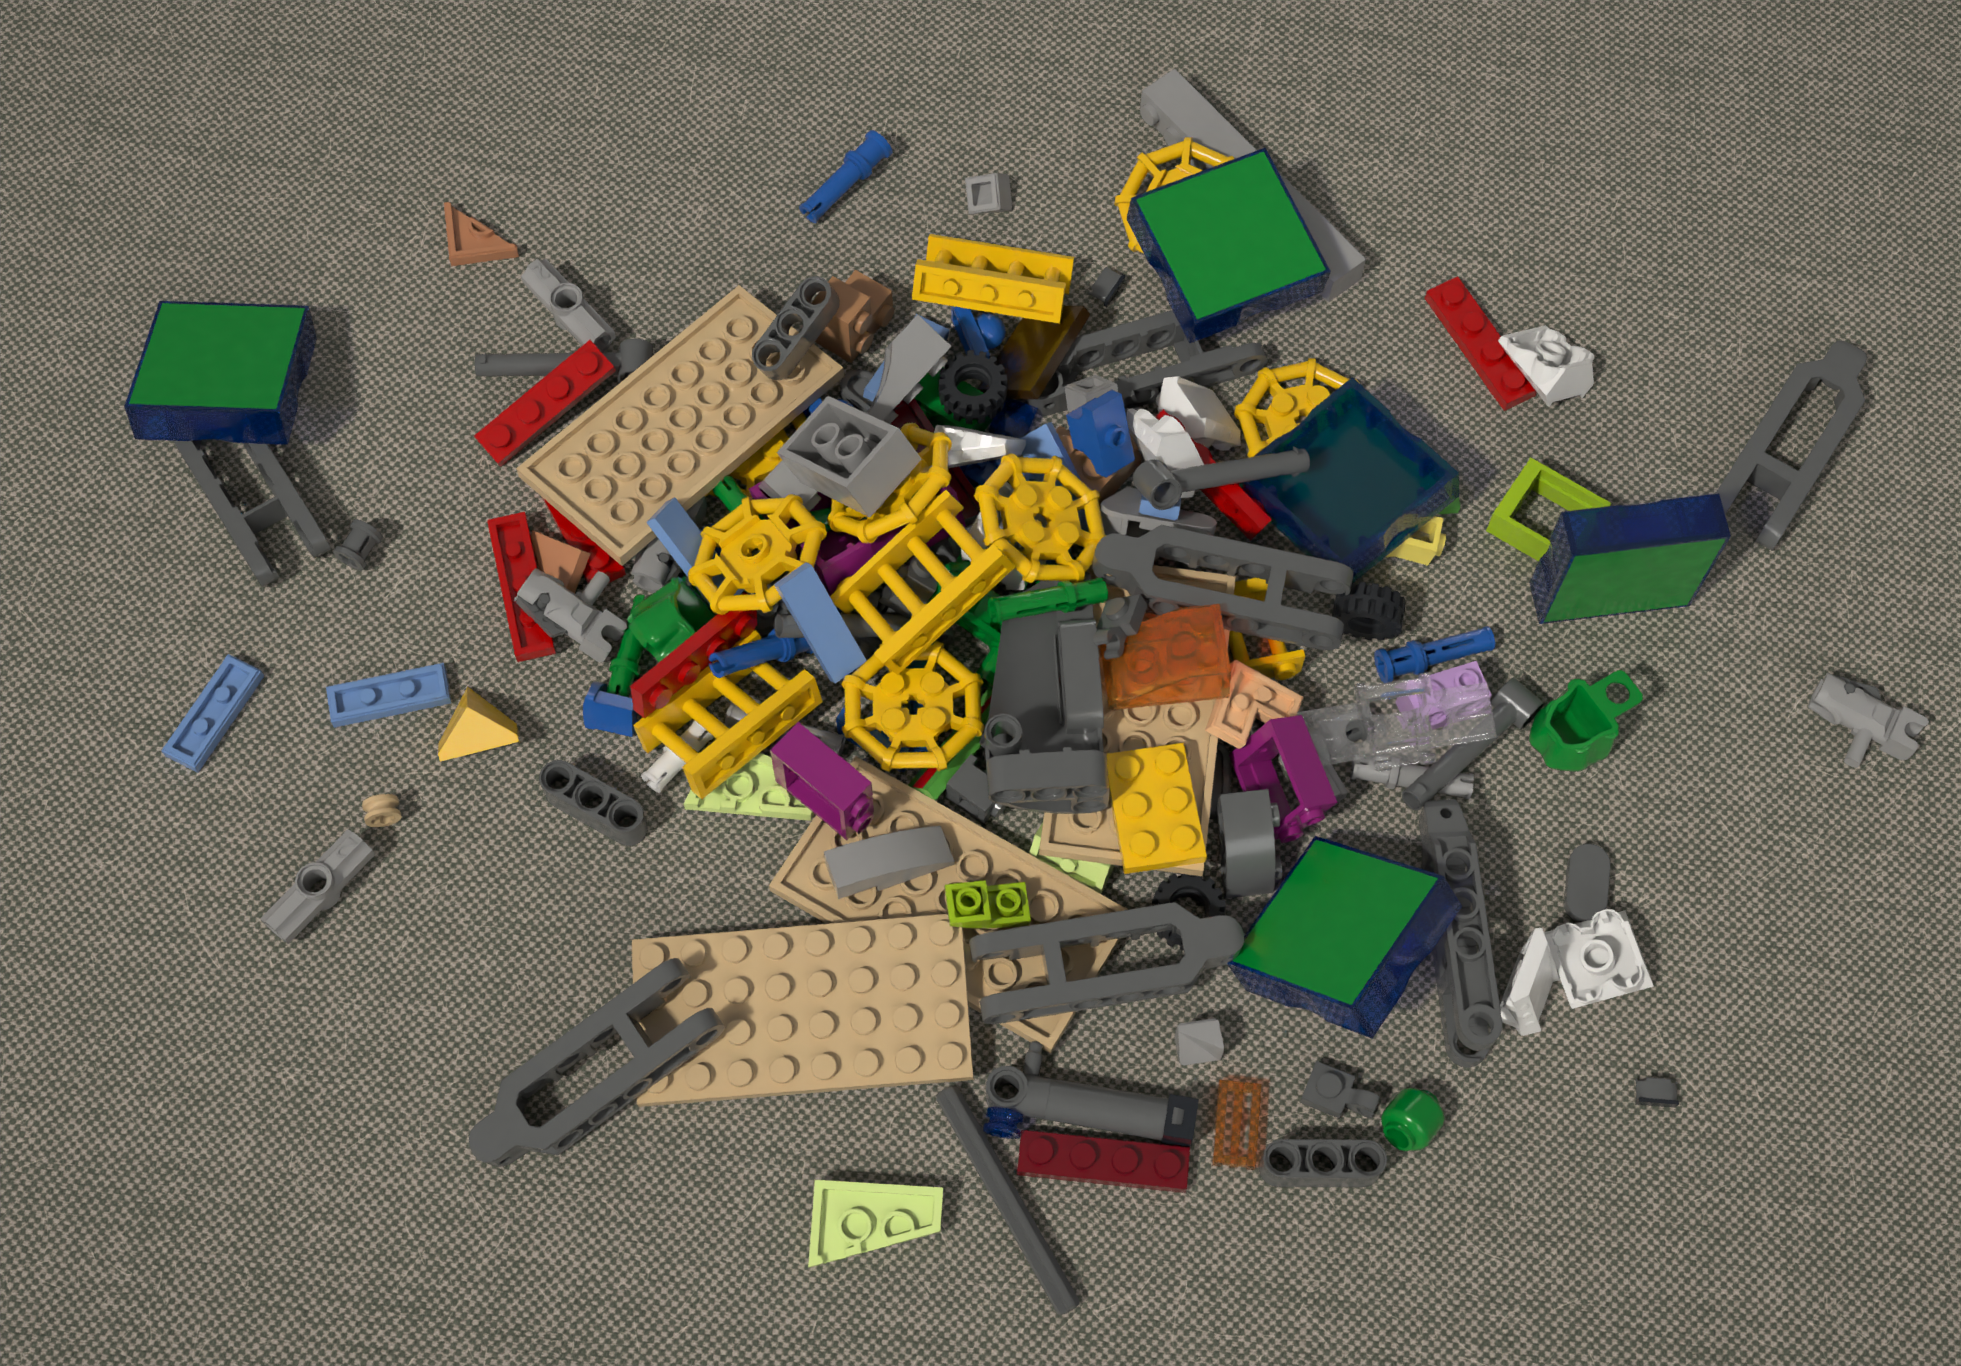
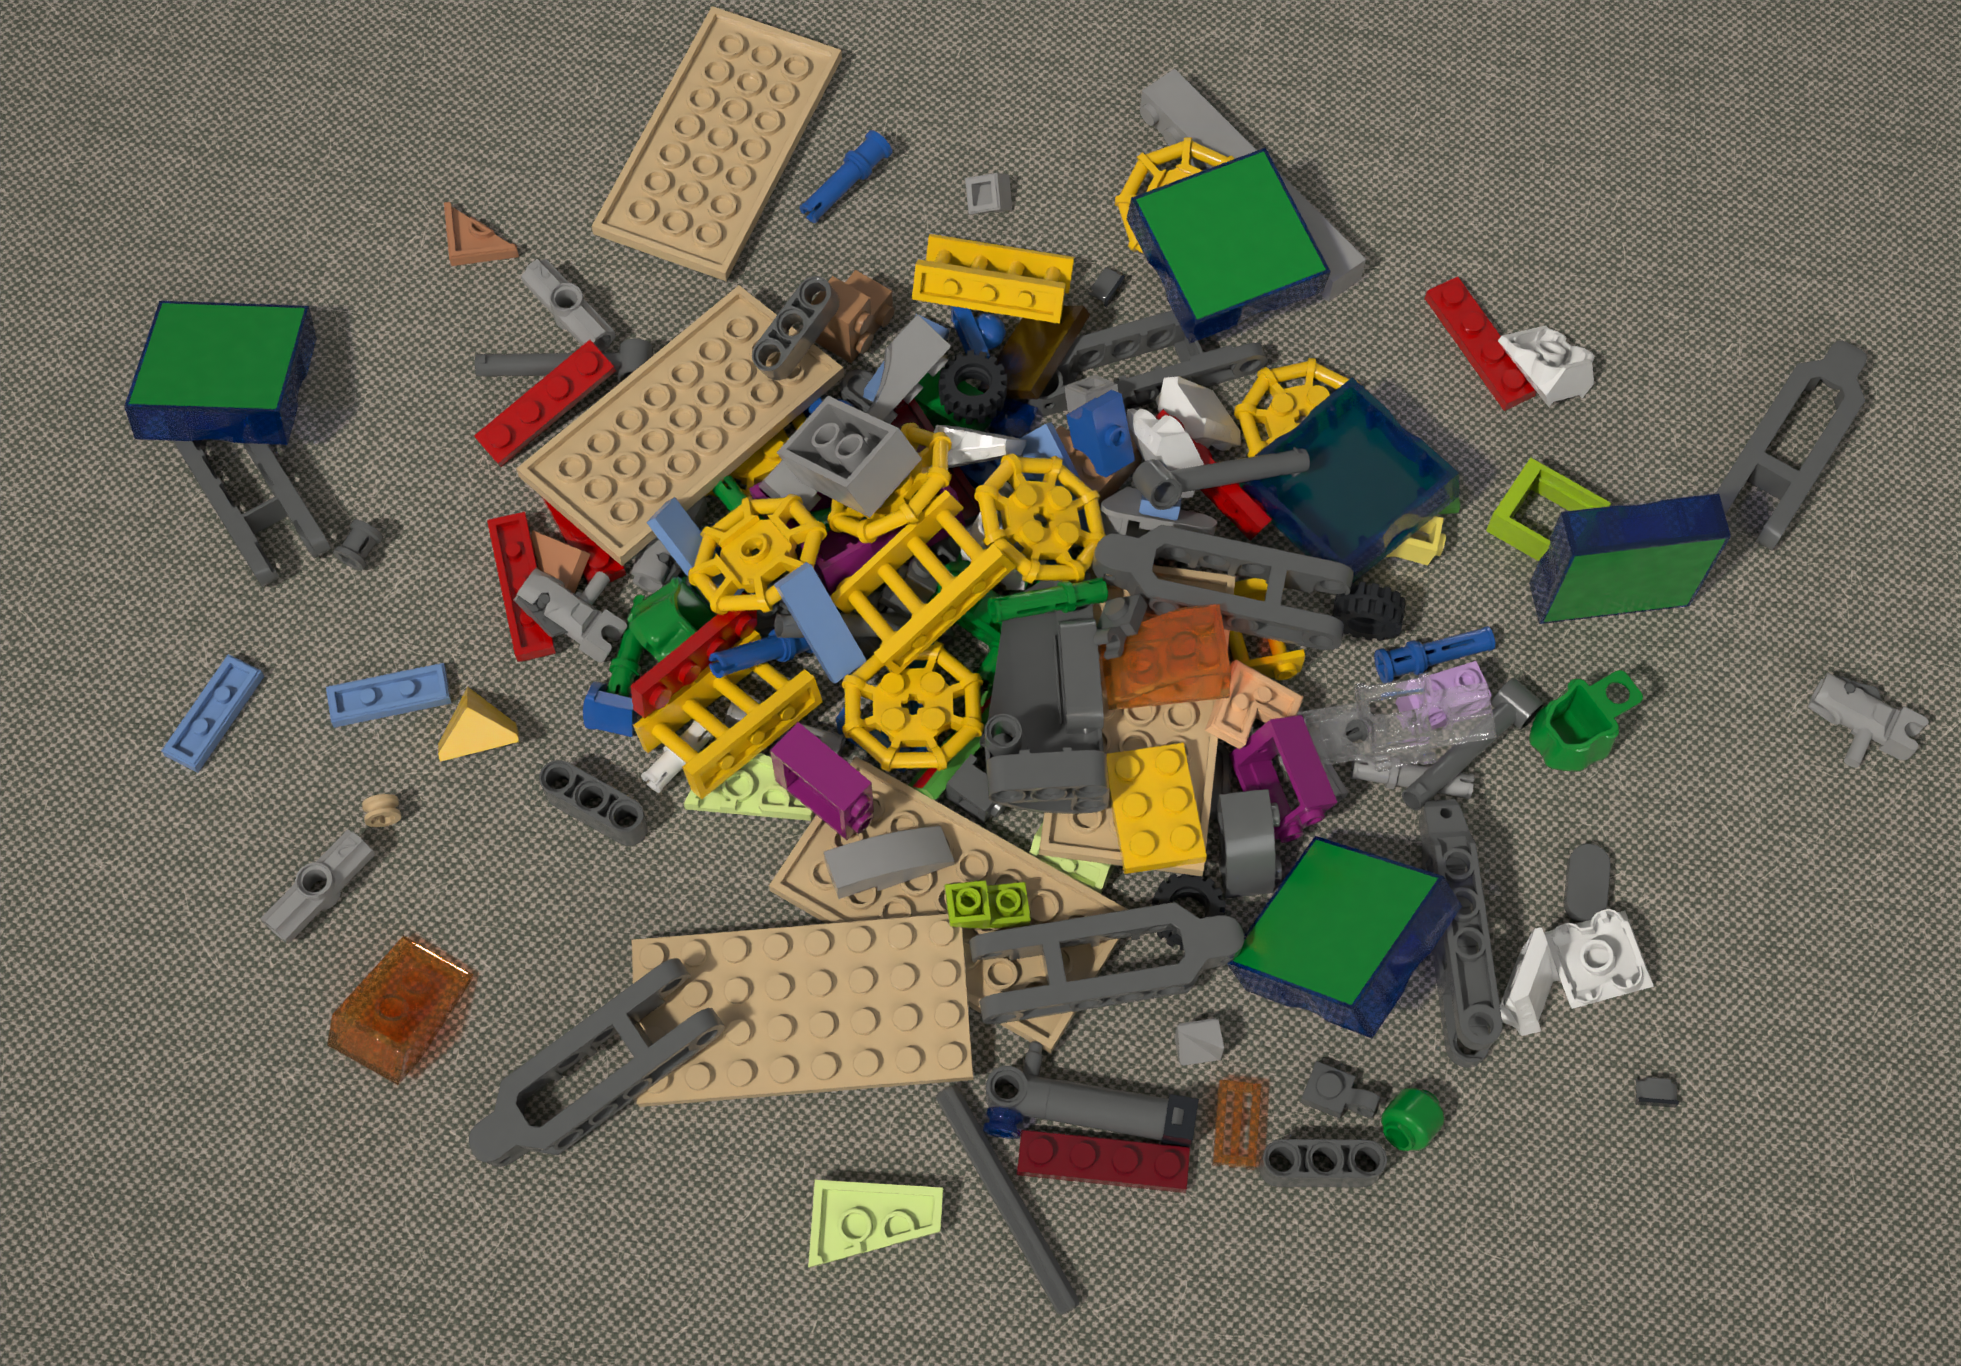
none -> clear orange slope [327,935,473,1085]
none -> tan plate [592,6,842,281]

